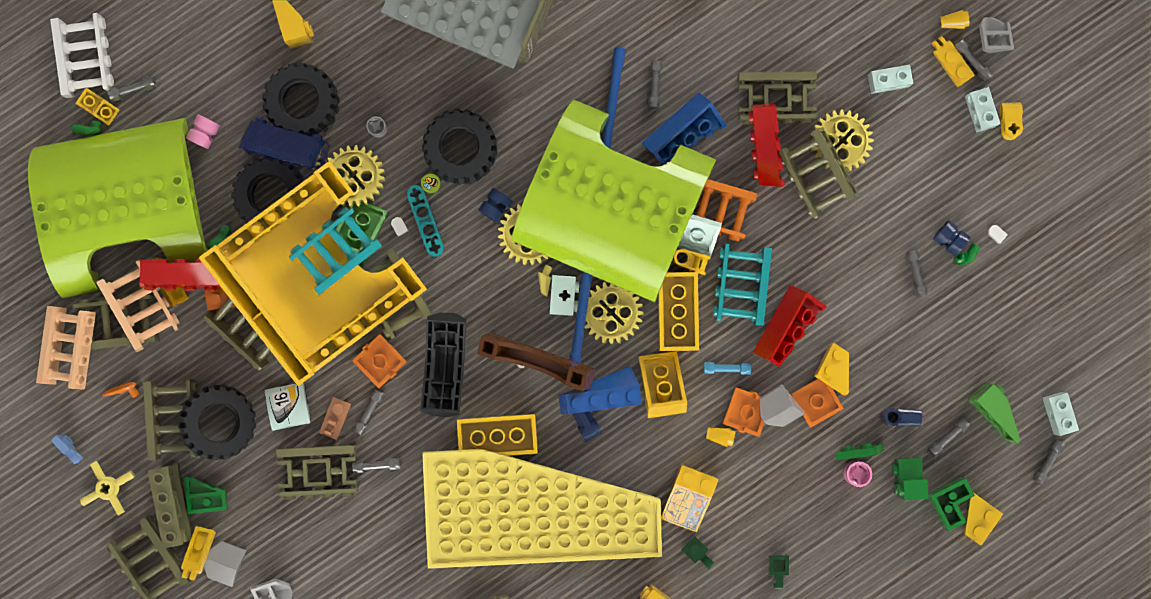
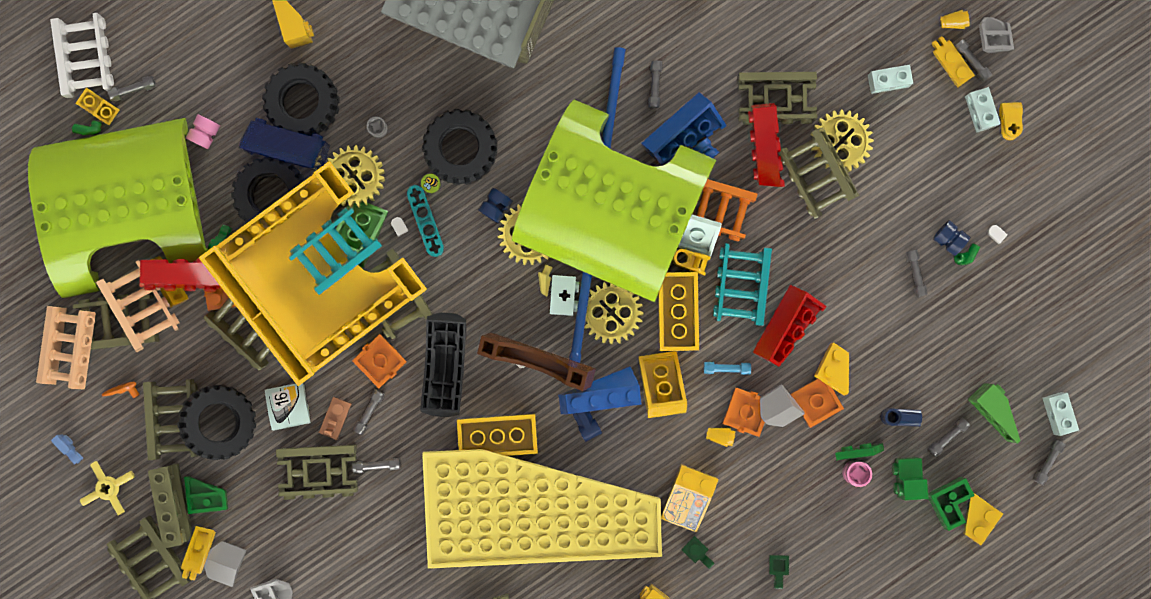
none -> blue wheel [693,137,720,158]

